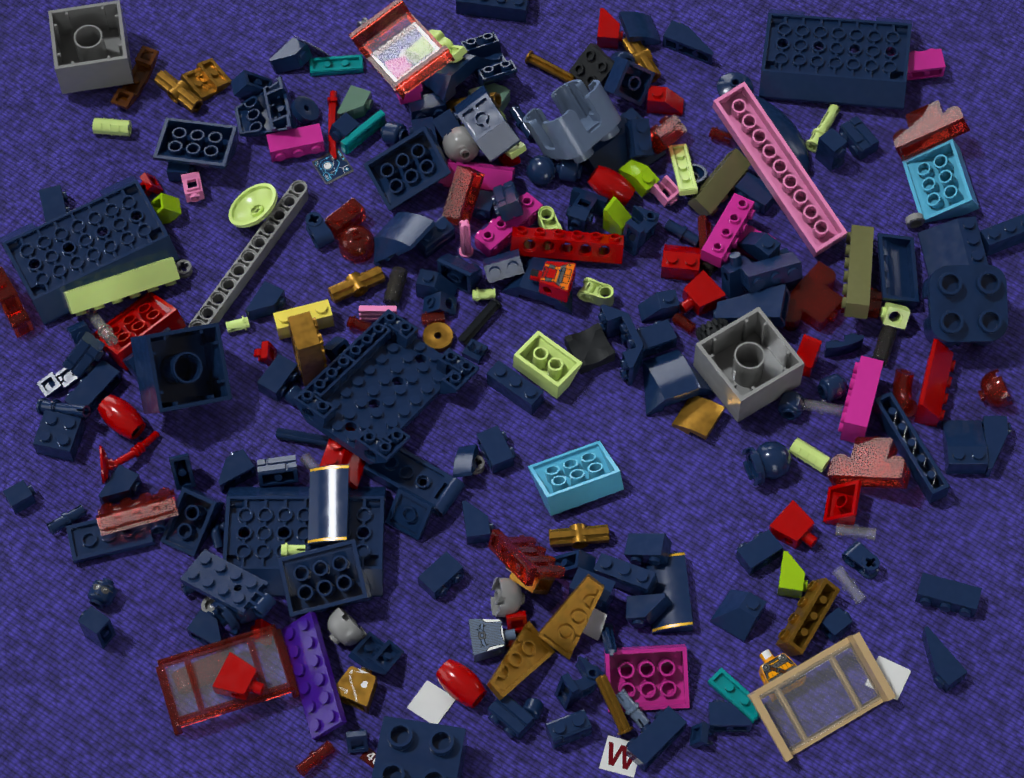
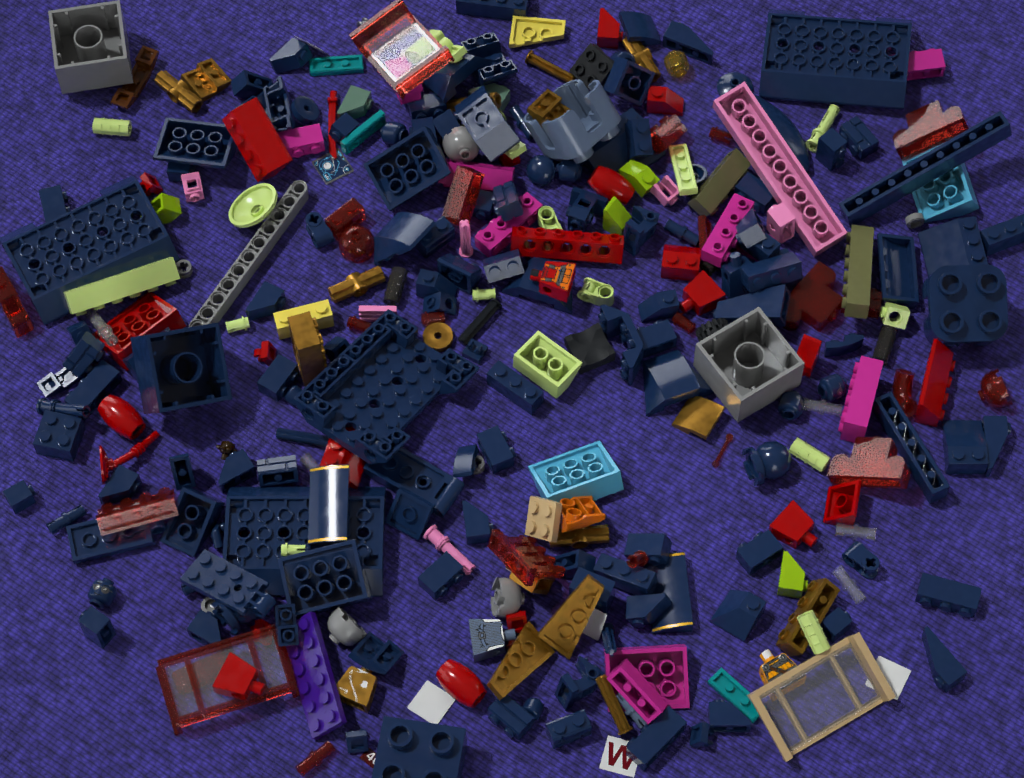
none -> dark brown plant [216,441,238,460]
none -> red slope [222,97,293,182]
none -> dark blue slope [274,603,299,647]
none -> bright pink pin [423,525,476,575]
none -> light yellow wing [509,15,566,49]
none -> tan plate [525,496,562,542]
none -> pearl gold slope [527,89,571,128]
none -> orange slope [559,496,606,533]
none -> dark pink brick [606,658,668,724]
none -> clear red pin [627,551,648,568]
none -> clear yellow head [664,50,690,78]
none -> clear red hinge [712,433,733,468]
none -> dark blue slope [735,209,767,249]
none -> bright pink brick [766,202,796,244]
none -> yellowish green axle [797,610,831,655]
none -> dark blue brick [838,111,1012,227]

